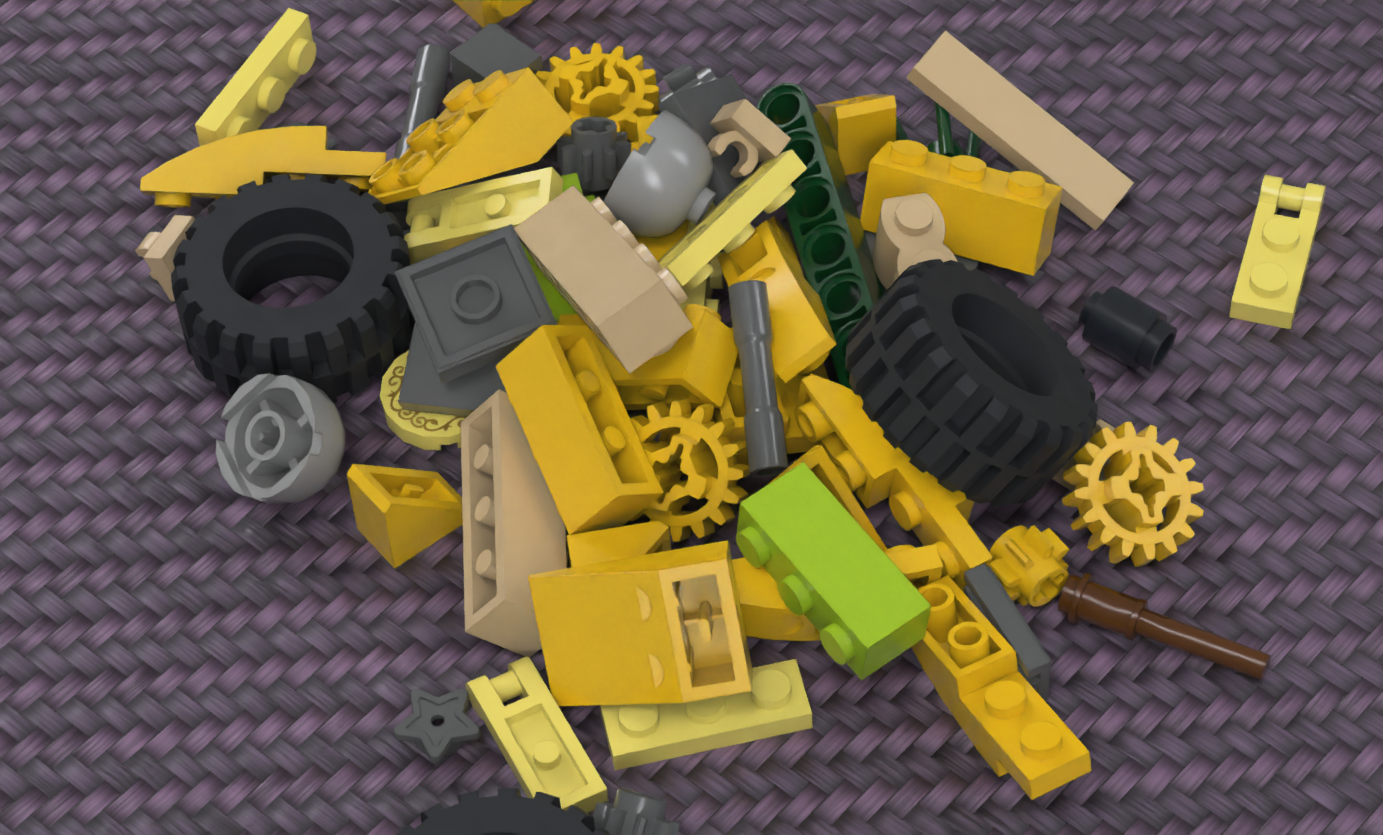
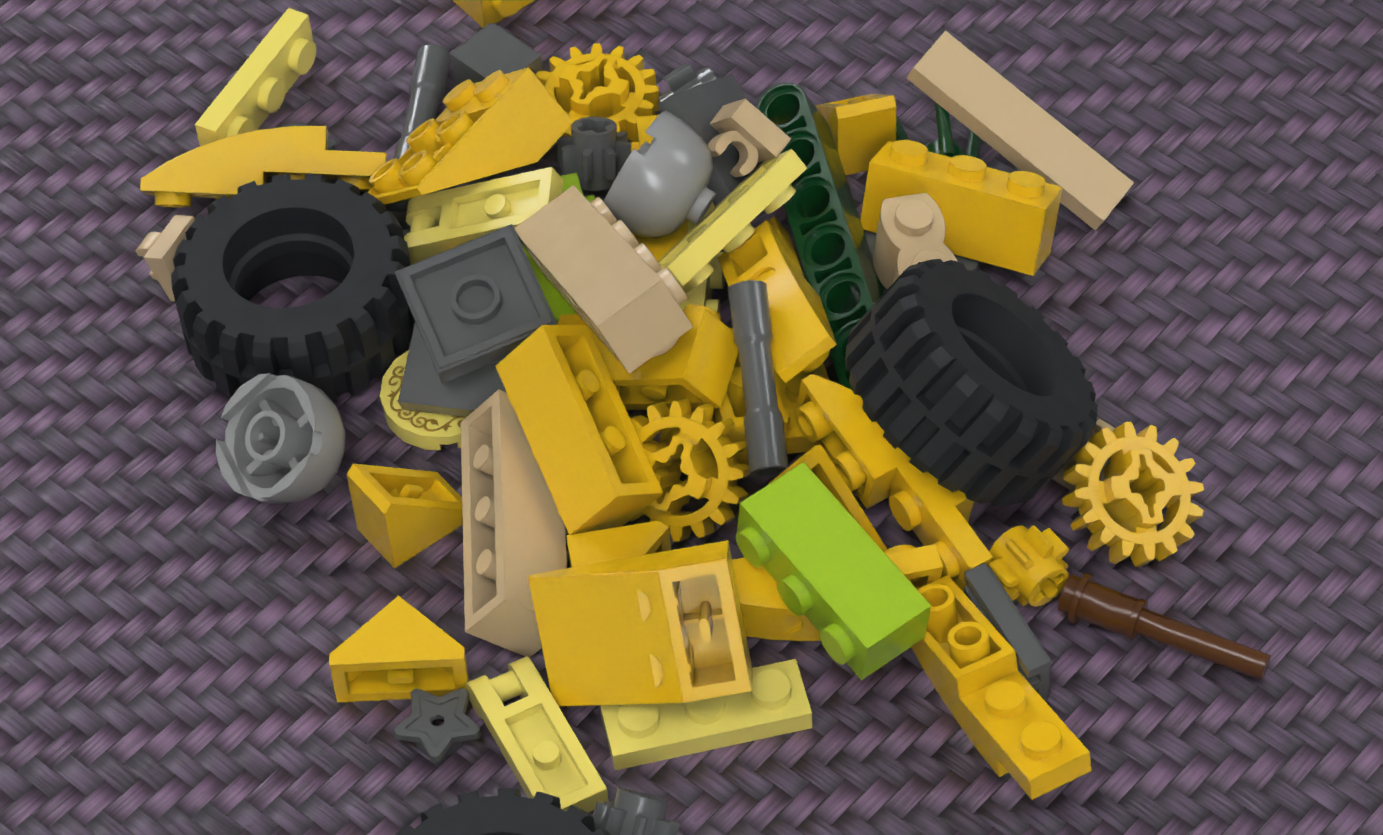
black brick [1078,286,1177,372] -> none
light yellow plate [1229,174,1326,330] -> none
none -> yellow slope [329,595,470,703]

